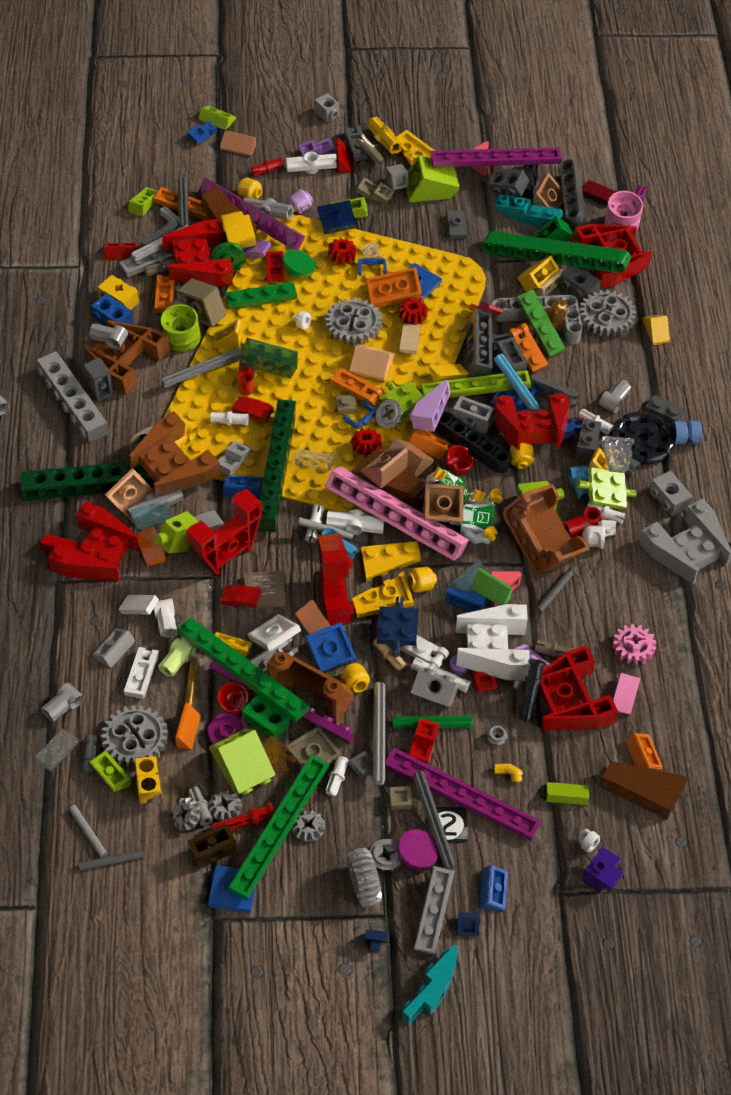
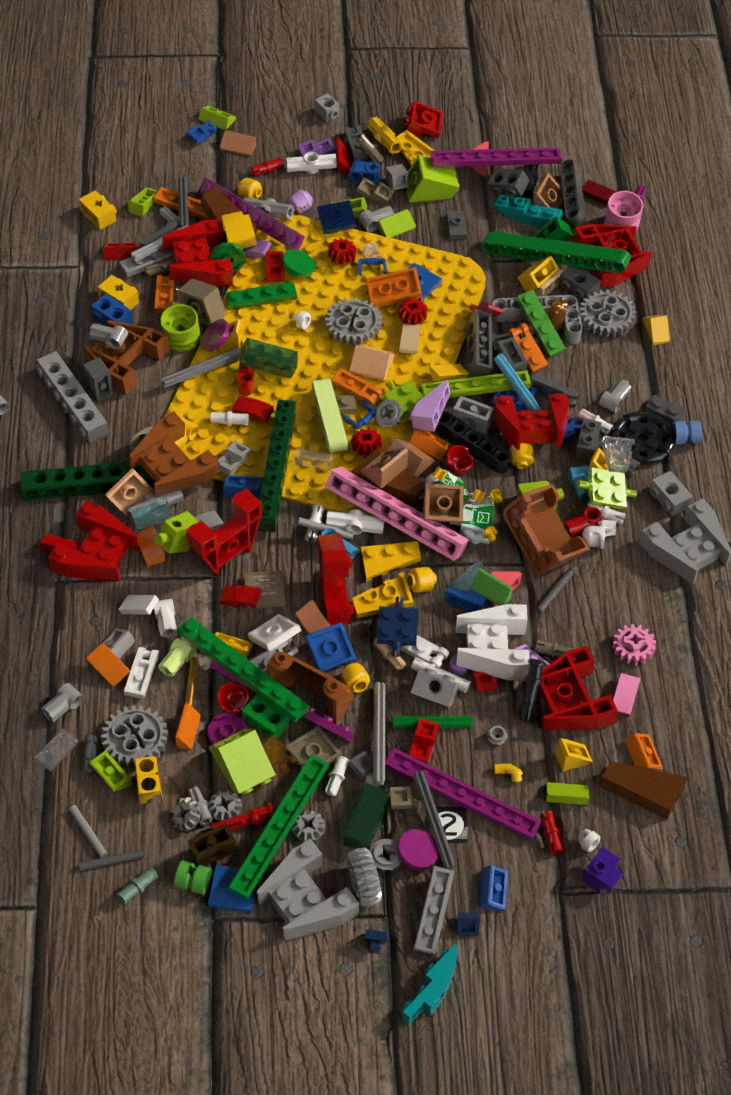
none -> yellow brick [79,190,117,230]
none -> orange slope [85,643,130,687]
none -> sand green pin [116,867,158,905]
none -> bright green wheel [174,860,212,895]
none -> magenta tile [200,319,231,352]
none -> light grey wedge [257,838,359,941]
none -> yellowish green beam [312,378,348,453]
none -> clear green brick [341,783,390,849]
none -> blue piece [348,160,381,184]
none -> light grey piece [358,206,394,233]
none -> lime slope [379,209,416,238]
none -> red plate [404,100,444,138]
none -> red pin [540,811,563,855]
none -> yellow slope [555,738,592,772]

